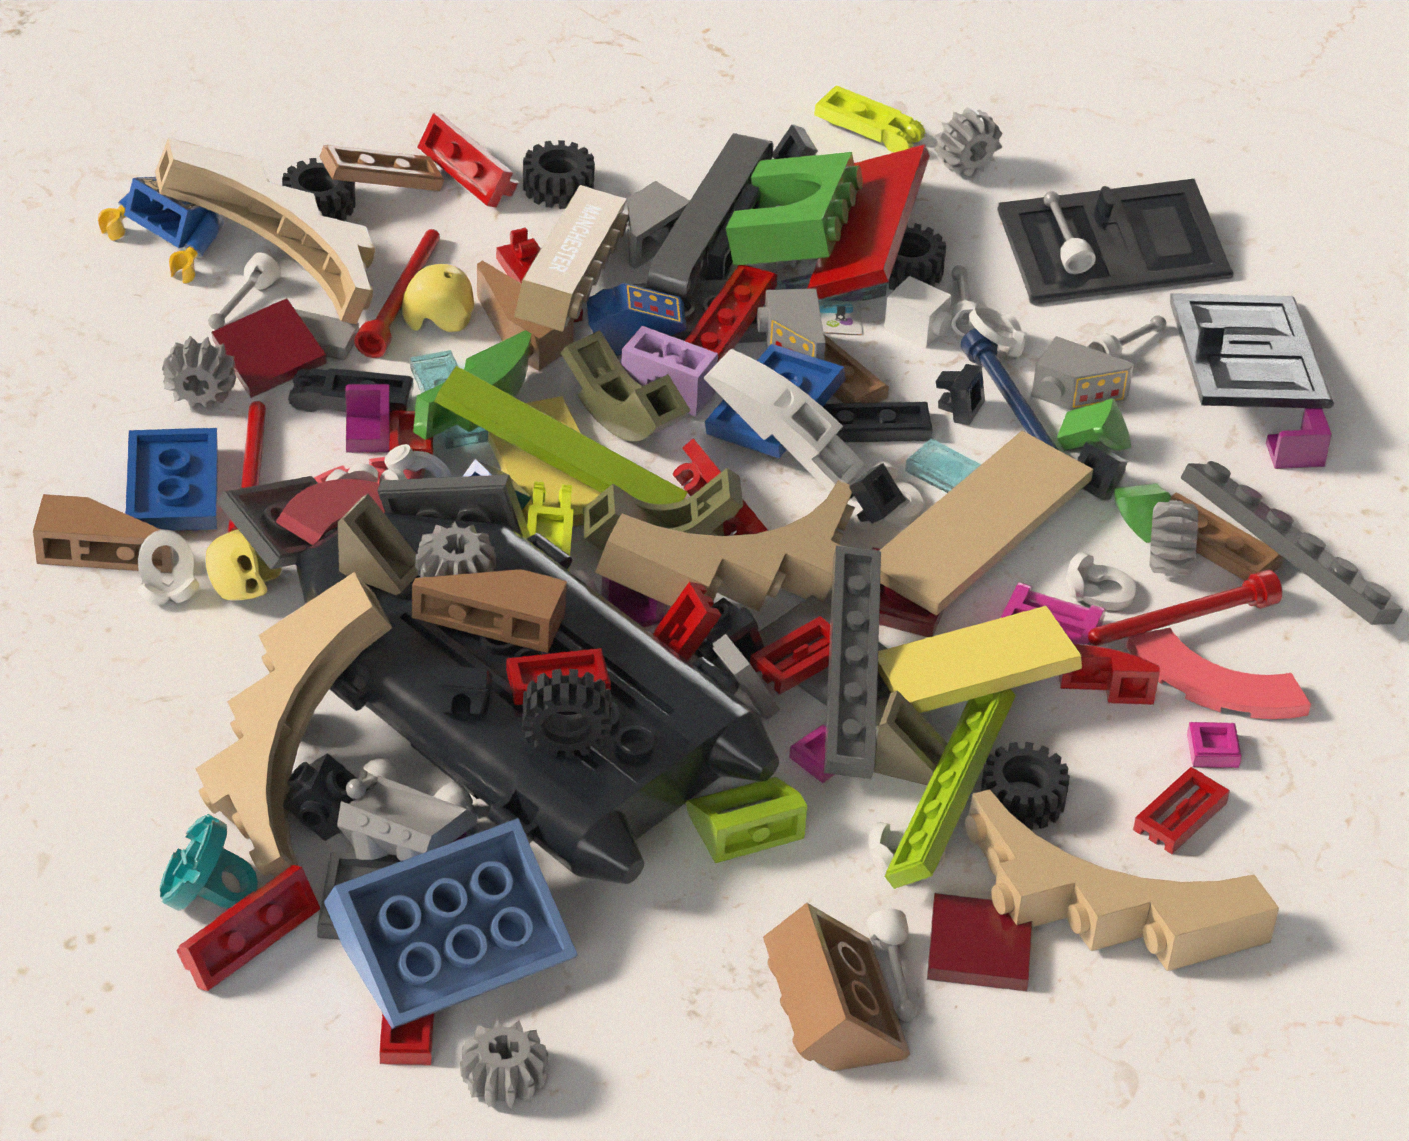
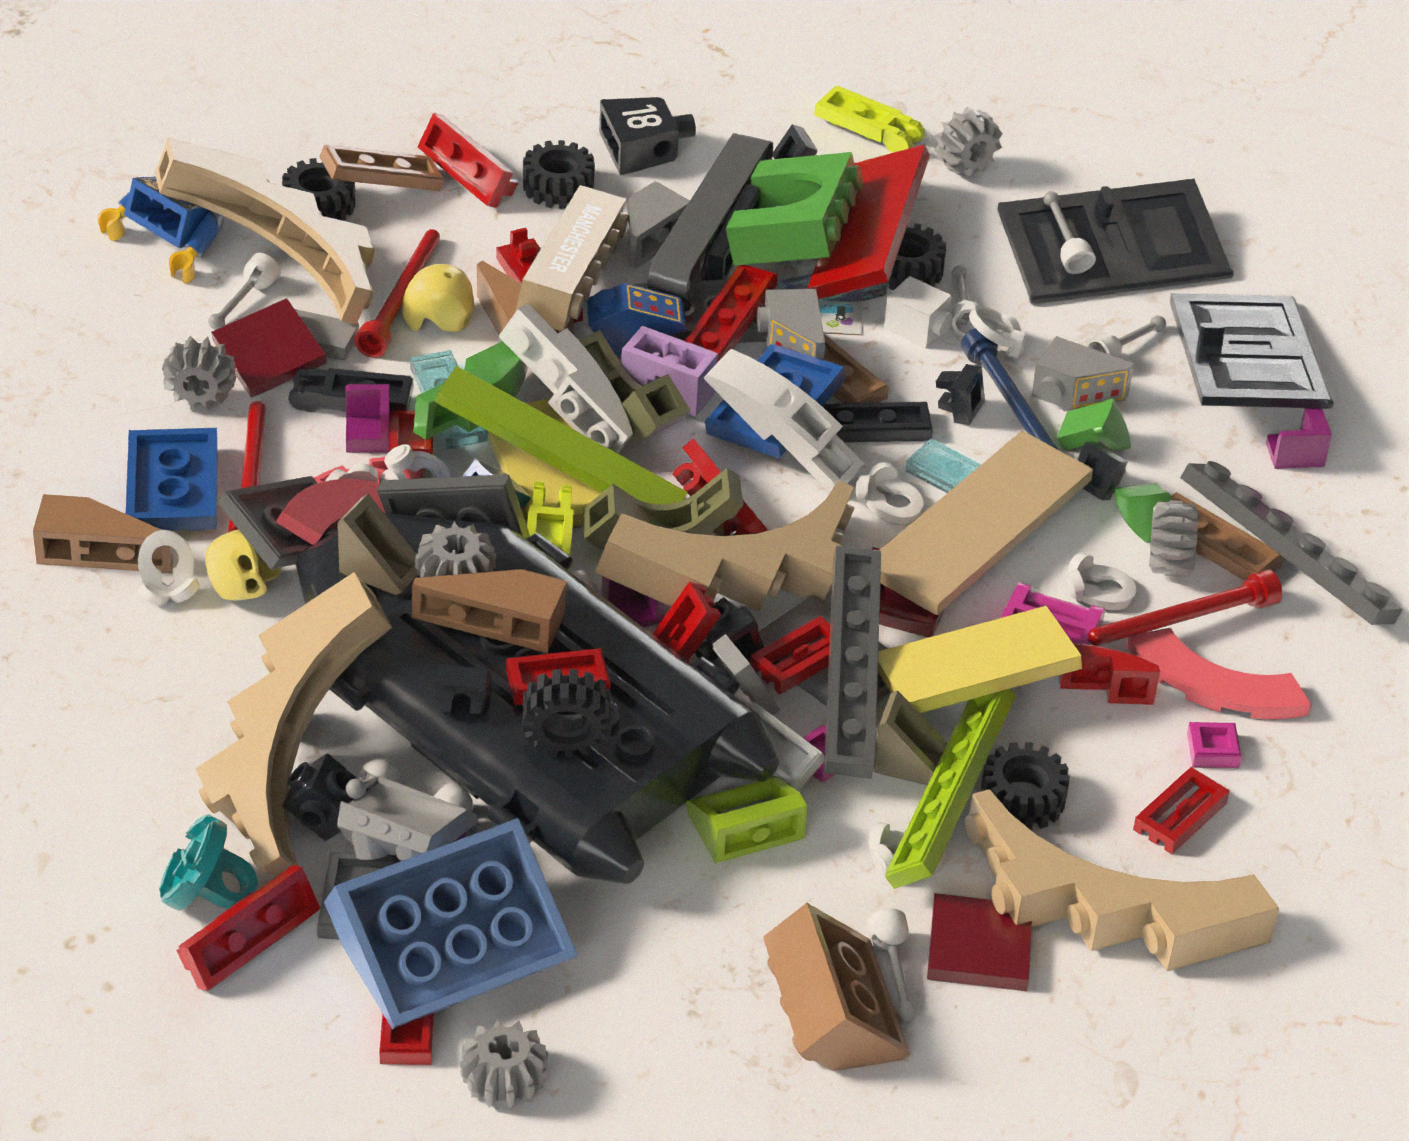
black tile [849,463,906,524] -> none
none -> white slope [498,304,633,454]
none -> black torso [599,97,696,175]
none -> white tile [750,702,825,791]

